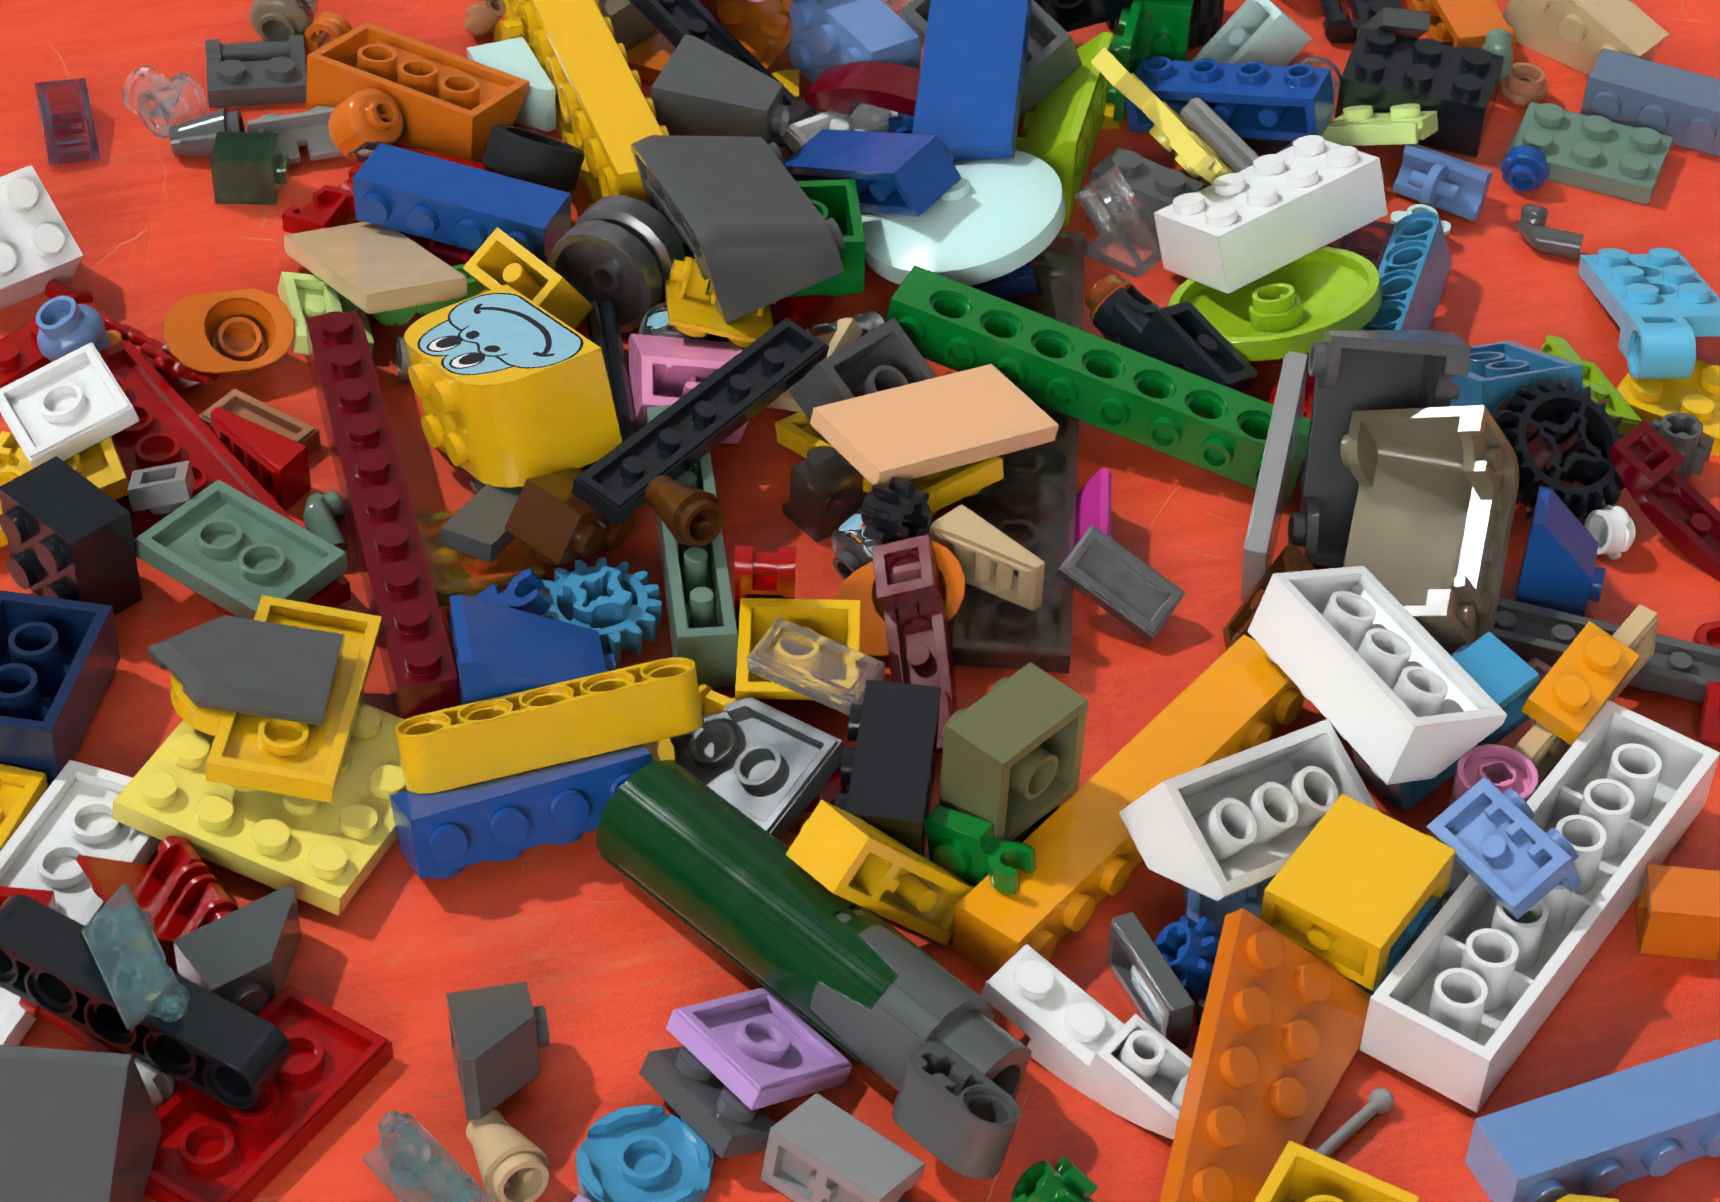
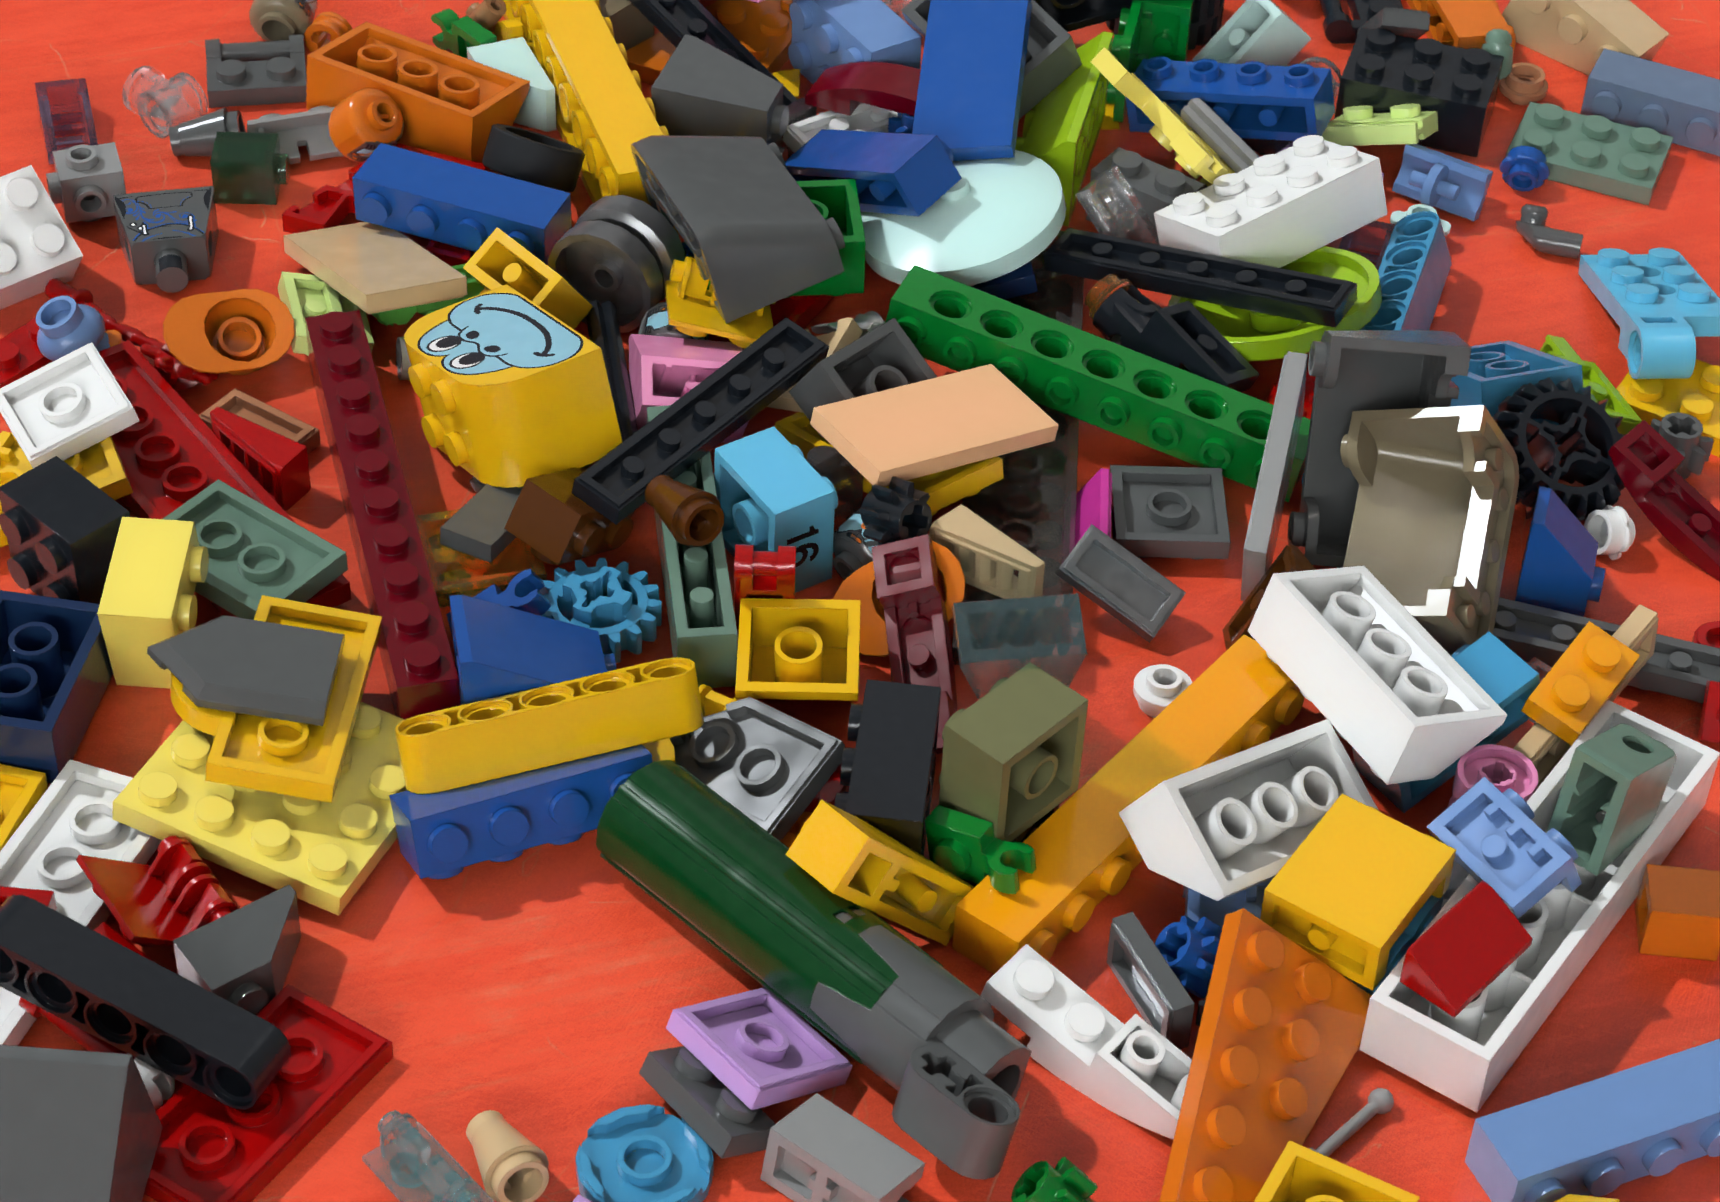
clear light blue hinge [81,884,190,1030] -> none
light grey plate [127,460,195,514] -> none
sand green arm [303,491,348,551] -> none
dark grey slope [446,982,550,1121] -> none
clear tile [747,617,885,715] -> none
none -> light grey brick [46,142,126,223]
none -> light yellow brick [97,517,209,689]
none -> dark grey torso [113,186,219,293]
none -> green plate [431,9,498,58]
none -> medium azure brick [714,426,838,593]
none -> clear light blue slope [952,593,1087,700]
none -> black tile [1044,228,1357,328]
none -> dark grey plate [1109,465,1231,559]
none -> white plate [1133,664,1193,718]
none -> red slope [1399,881,1533,1017]
none -> sand green torso [1546,723,1677,876]

